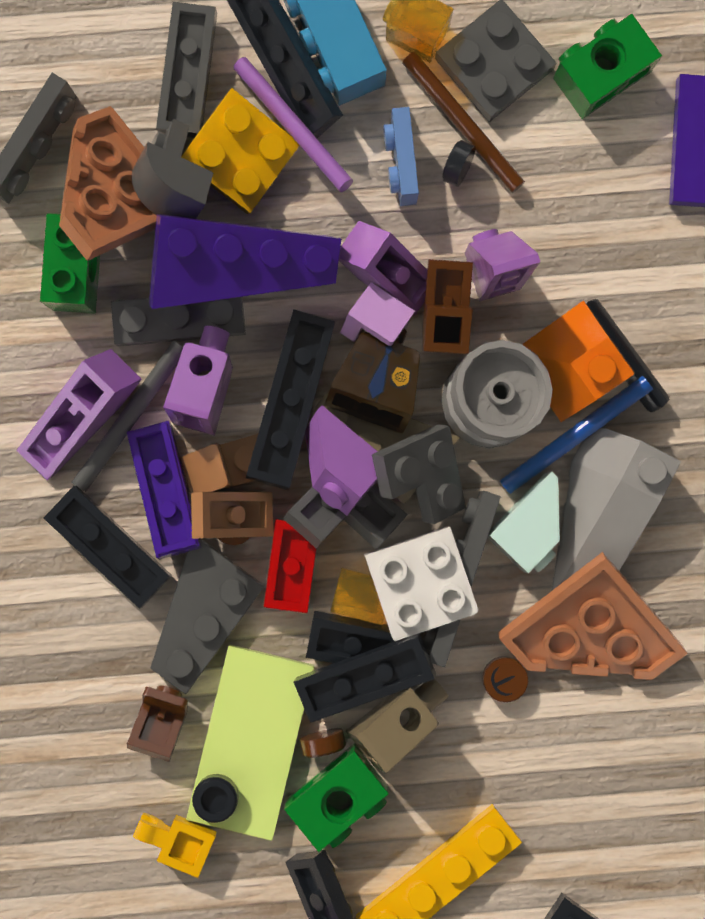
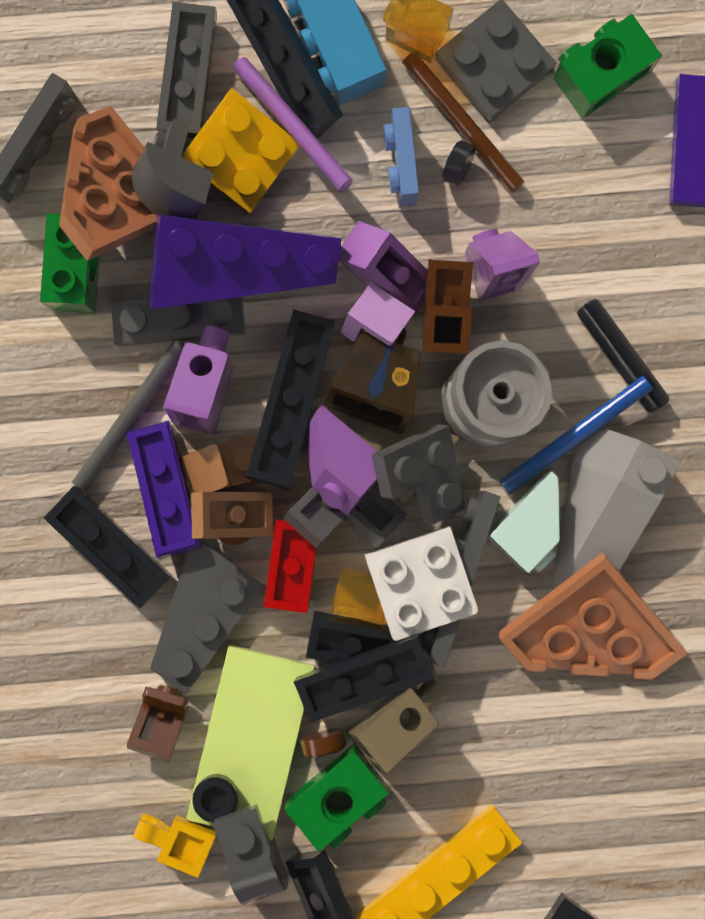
medium lavender slope [16,349,142,480] -> none
reddish brown tile [482,656,528,702] -> none
orange slope [522,300,635,422] -> none
none -> dark grey brick [213,804,289,905]

